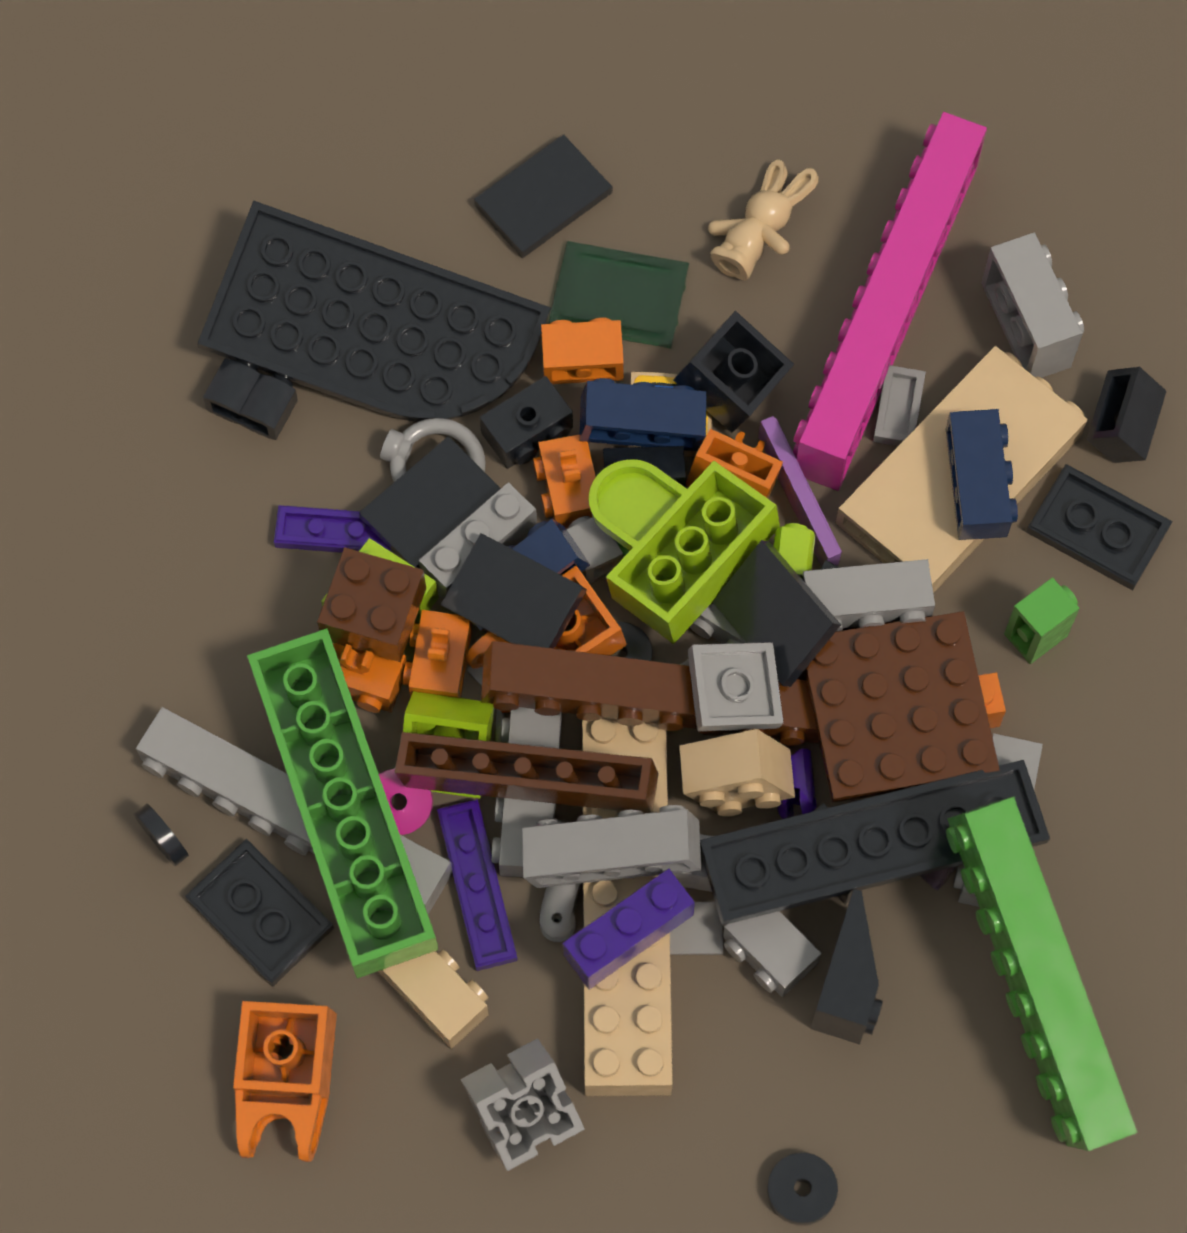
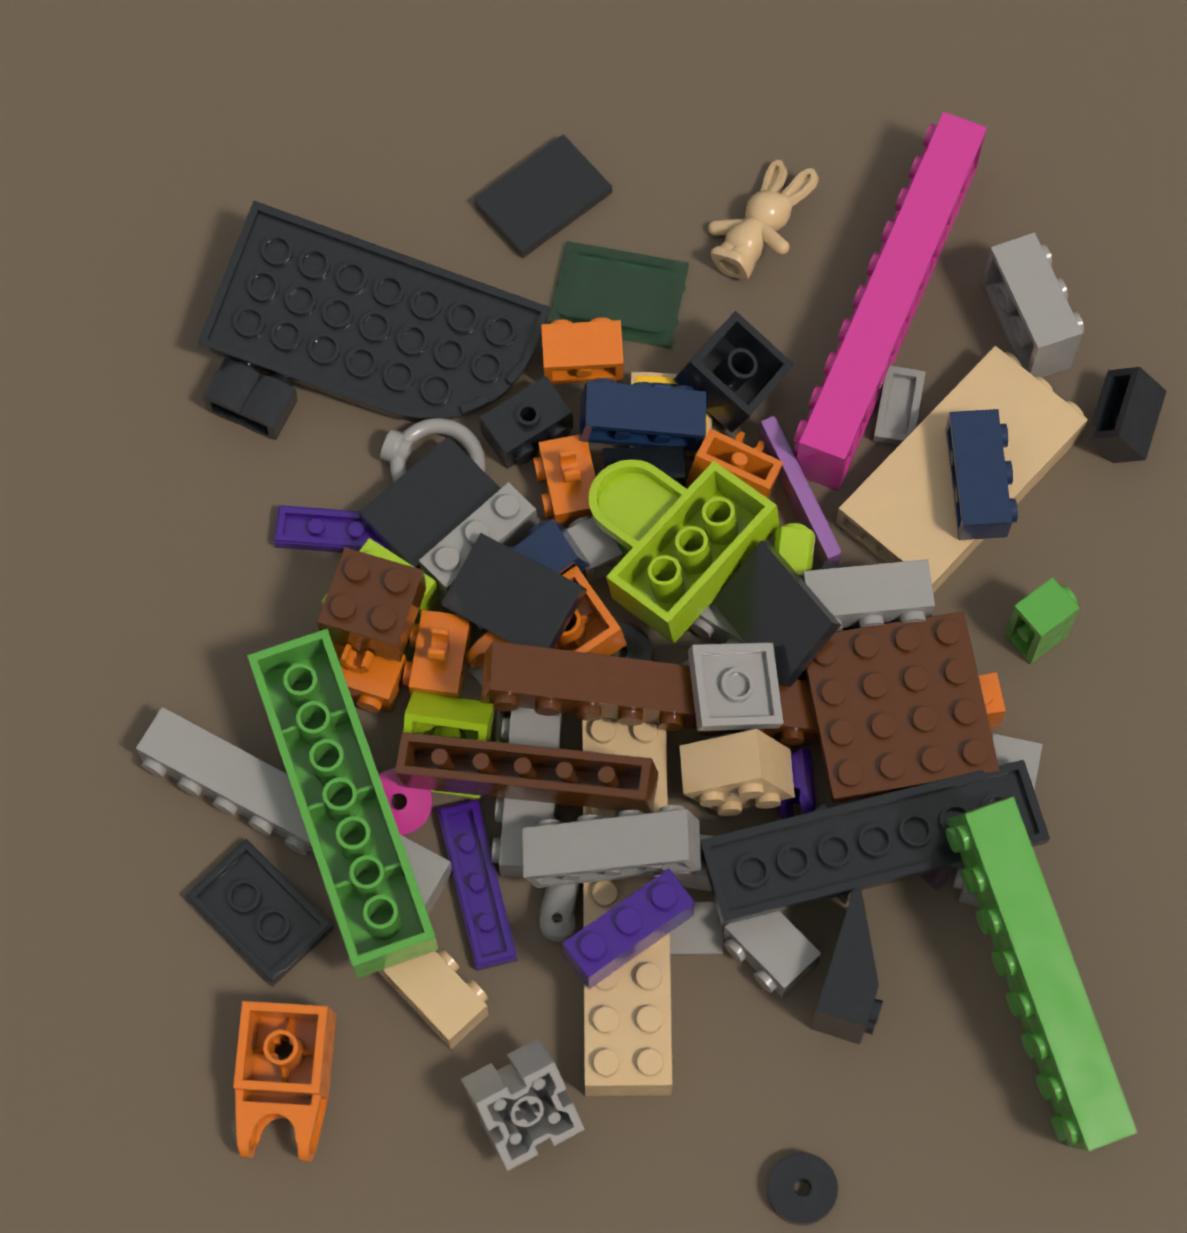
black piece [133,804,189,867] -> none
black tile [1026,464,1173,591] -> none

